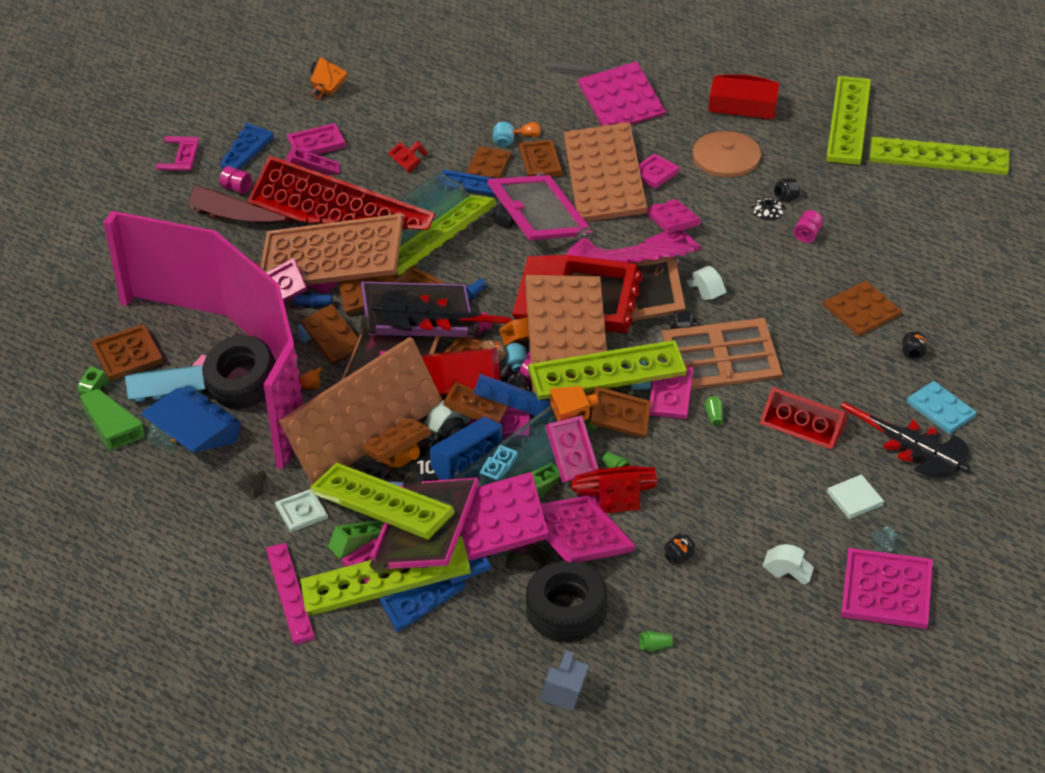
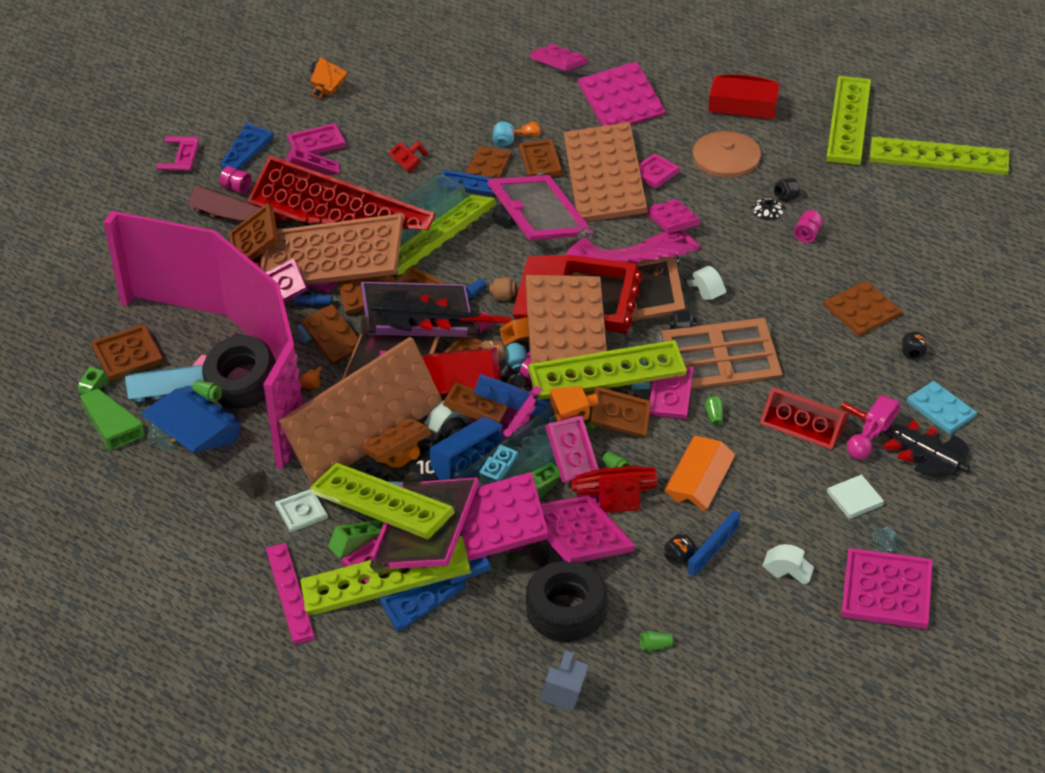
none -> bright green cone [192,380,222,402]
none -> dark orange plate [229,203,278,261]
none -> medium nougat head [490,277,517,301]
none -> dark pink plate [502,386,541,439]
none -> dark pink plate [530,44,588,71]
none -> orange slope [664,436,736,511]
none -> blue tile [688,510,740,576]
none -> dark pink beam [847,395,901,460]

